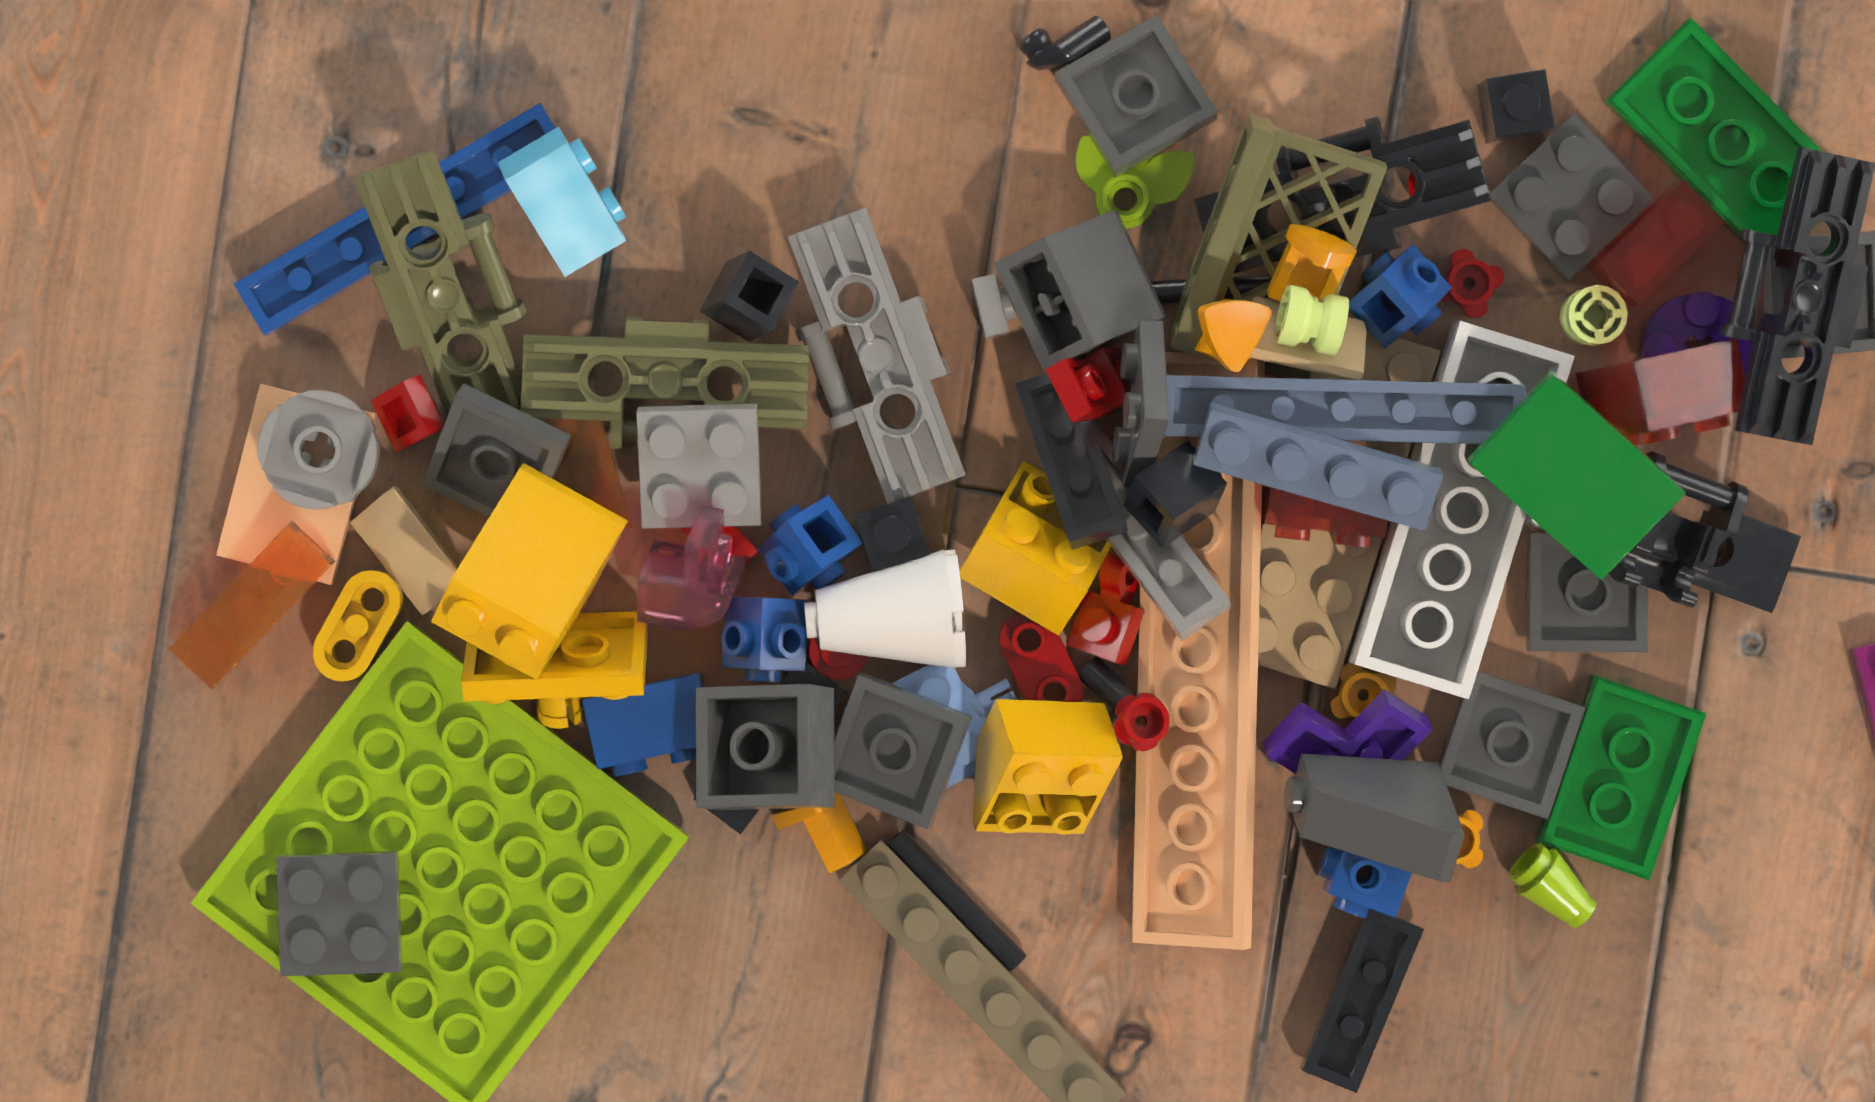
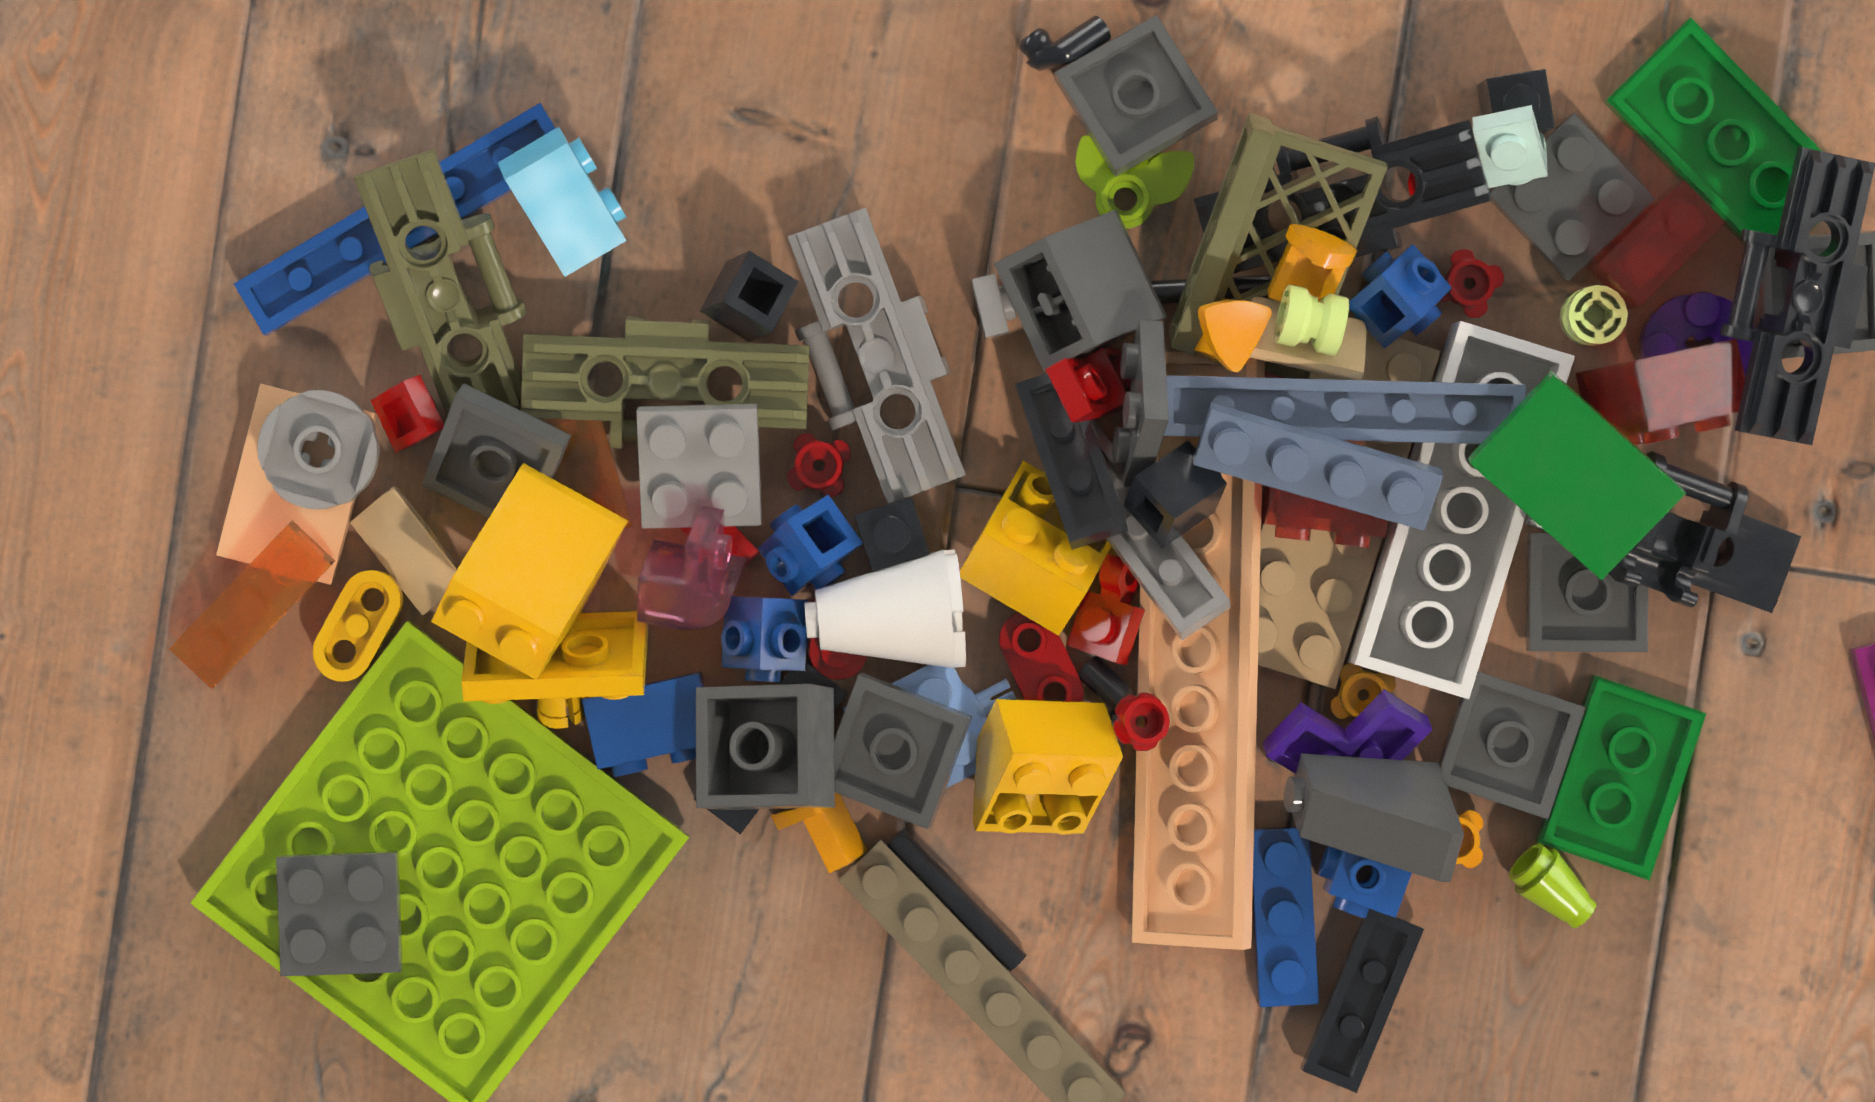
none -> red plate [787,433,851,497]
none -> blue plate [1252,826,1319,1007]
none -> light aqua bracket [1472,105,1548,188]

